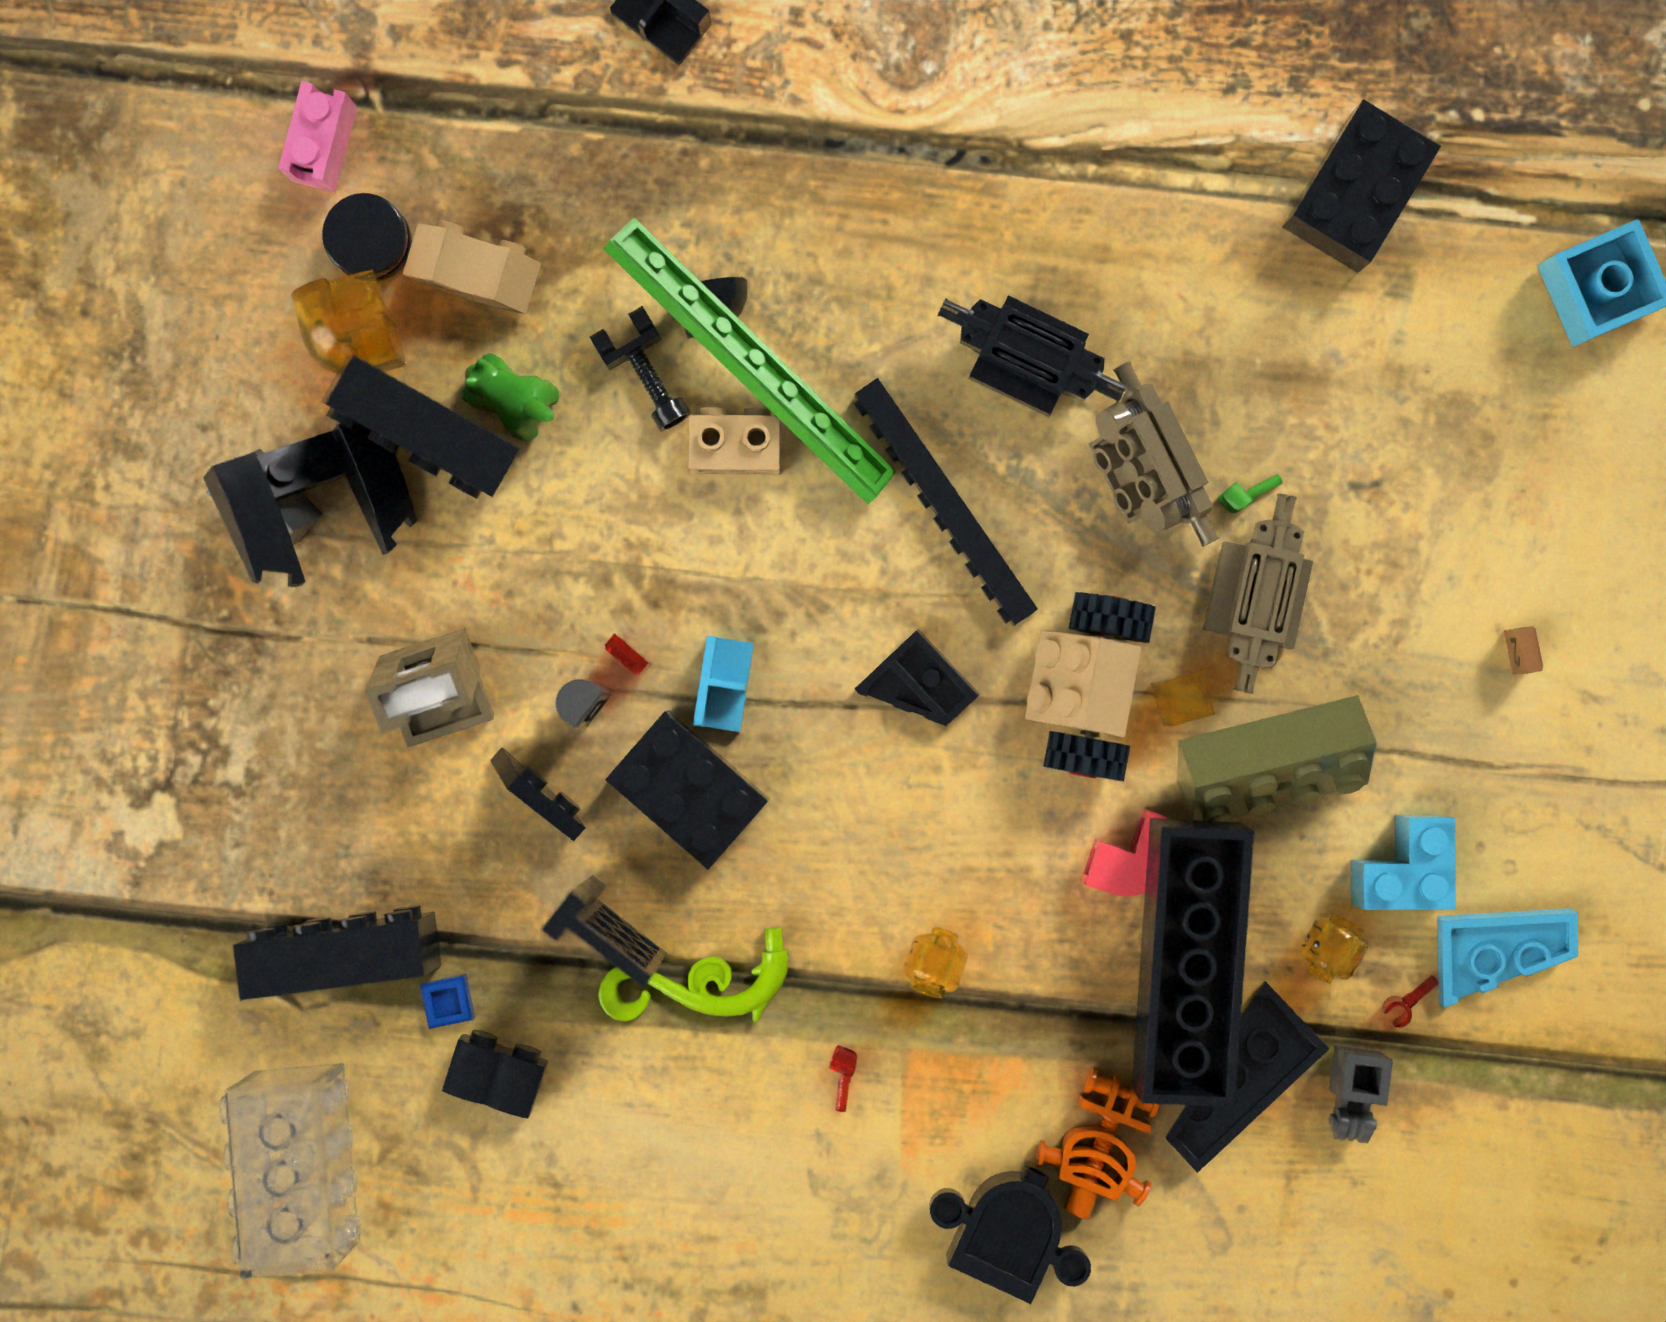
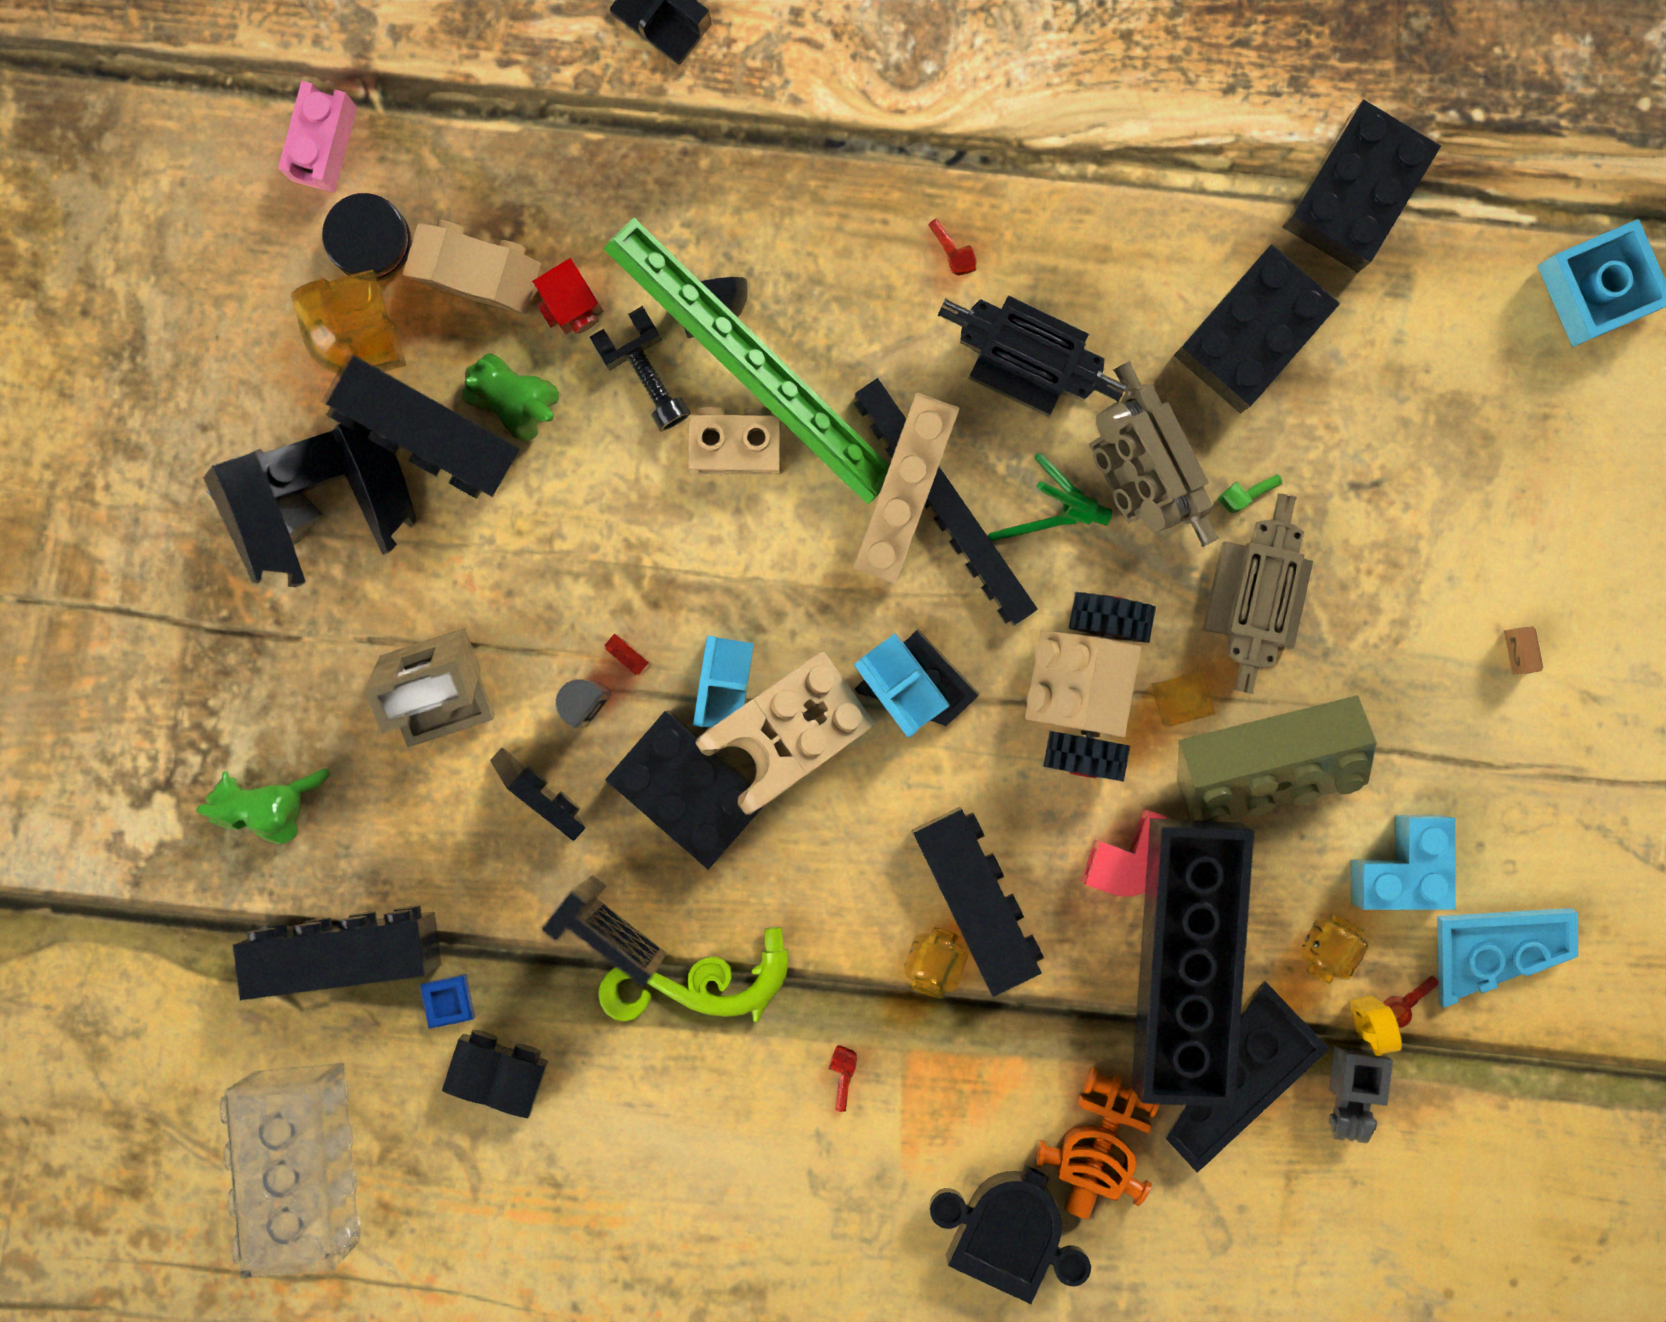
none -> bright green animal [196,768,330,845]
none -> red brick [532,257,604,334]
none -> tan brick [695,650,876,815]
none -> tan arch [853,392,959,584]
none -> medium azure panel [854,632,949,738]
none -> black brick [912,807,1044,997]
none -> clear red hand [928,219,977,276]
none -> green plant [988,453,1112,541]
none -> black brick [1174,244,1340,414]
none -> yellow piece [1349,995,1402,1056]

